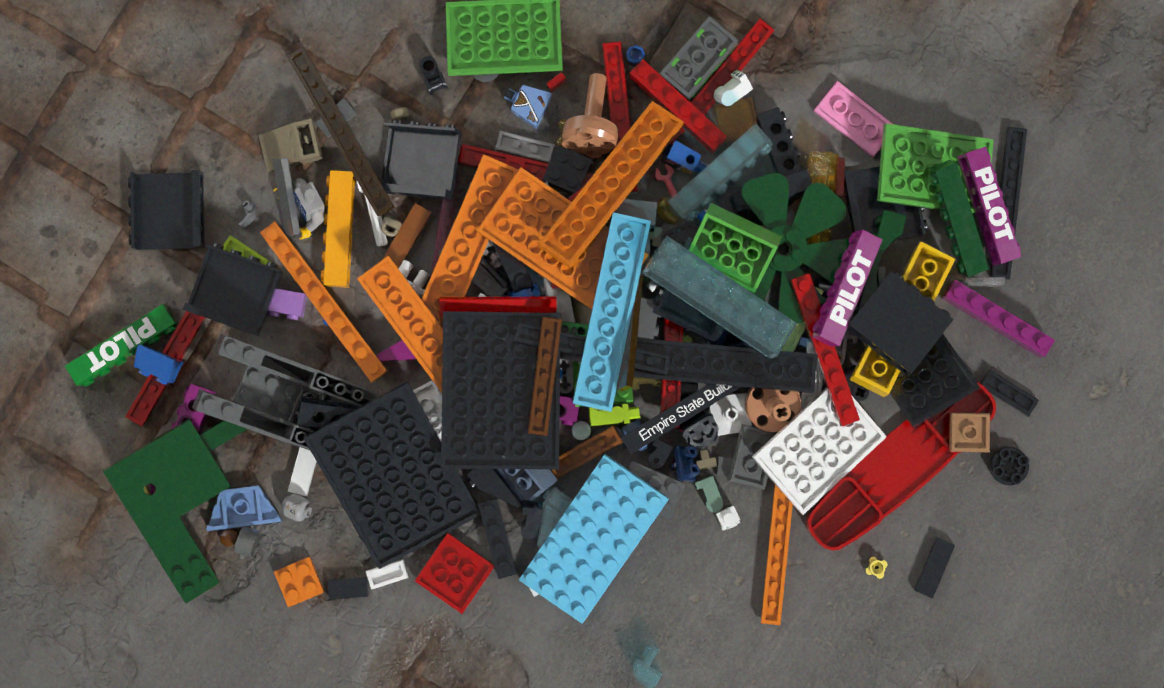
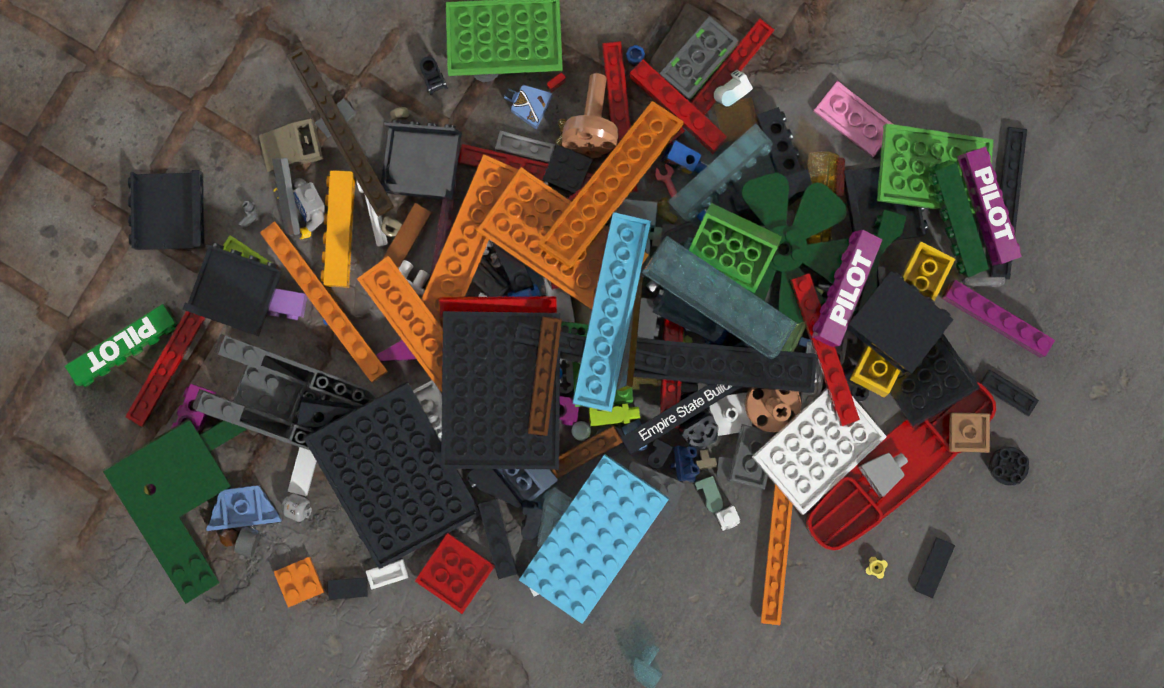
blue slope [134,344,183,385] -> none
none -> light grey torso [858,453,908,497]

